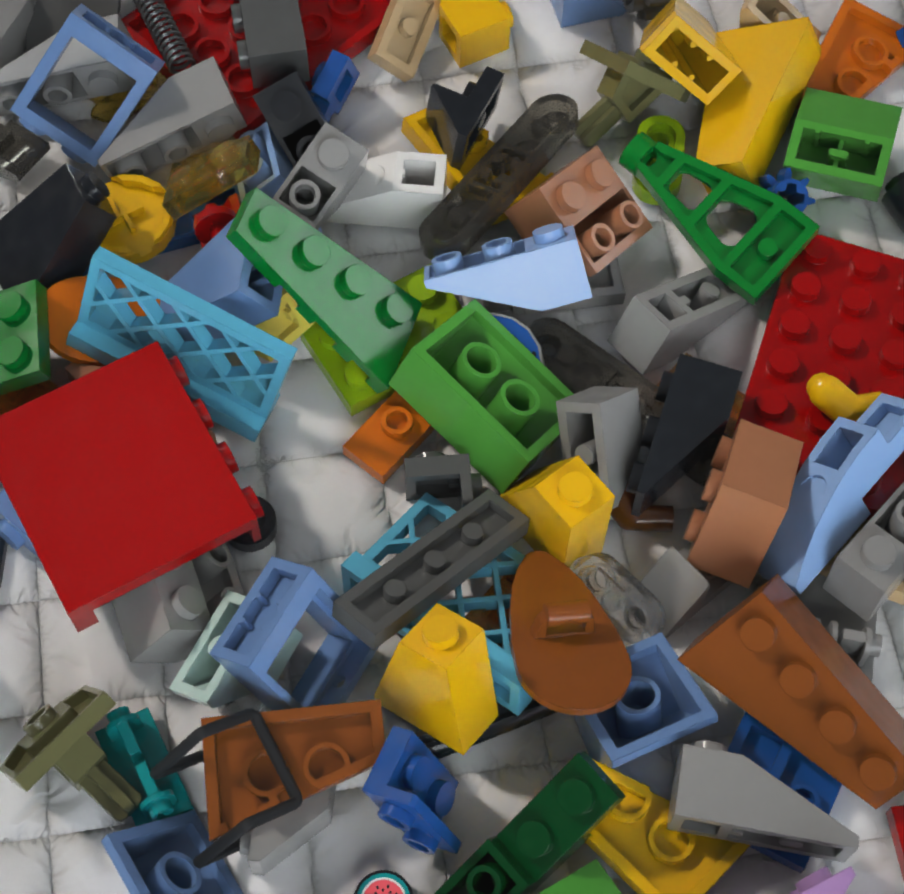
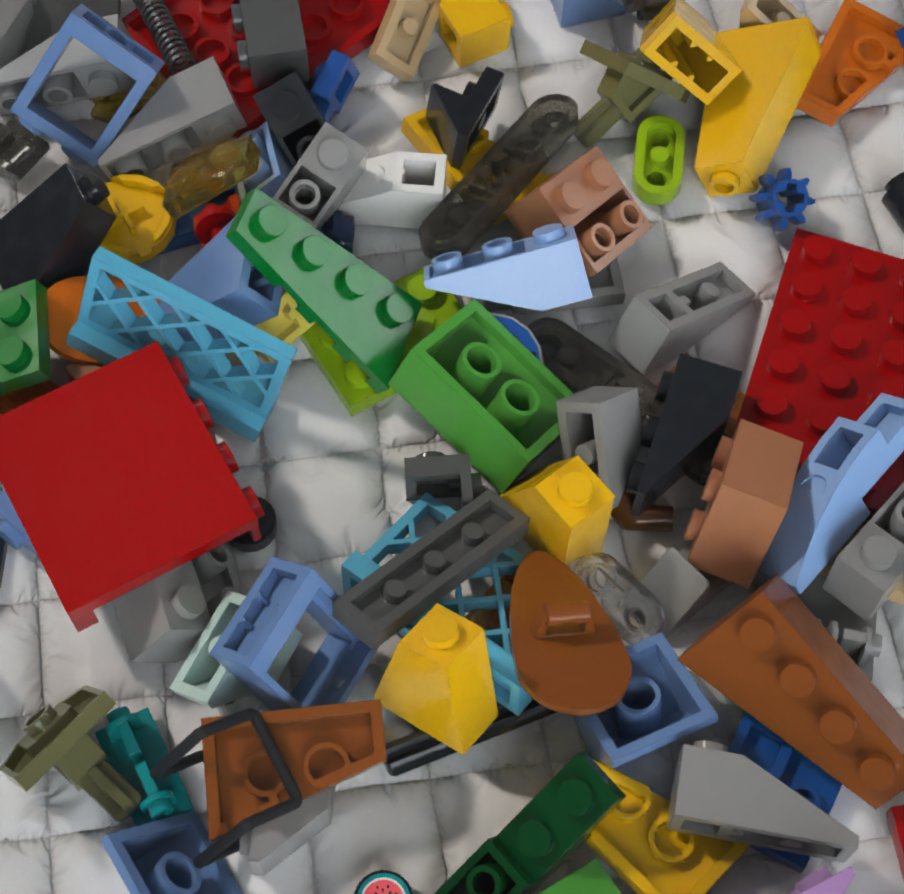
orange plate [343,391,435,484] -> none
blue bracket [362,725,462,855] -> none
green plate [619,132,820,305] -> none
bright green slope [783,87,903,202] -> none
yellow arm [806,373,883,422] -> none
none -> dark blue plate [323,211,354,254]

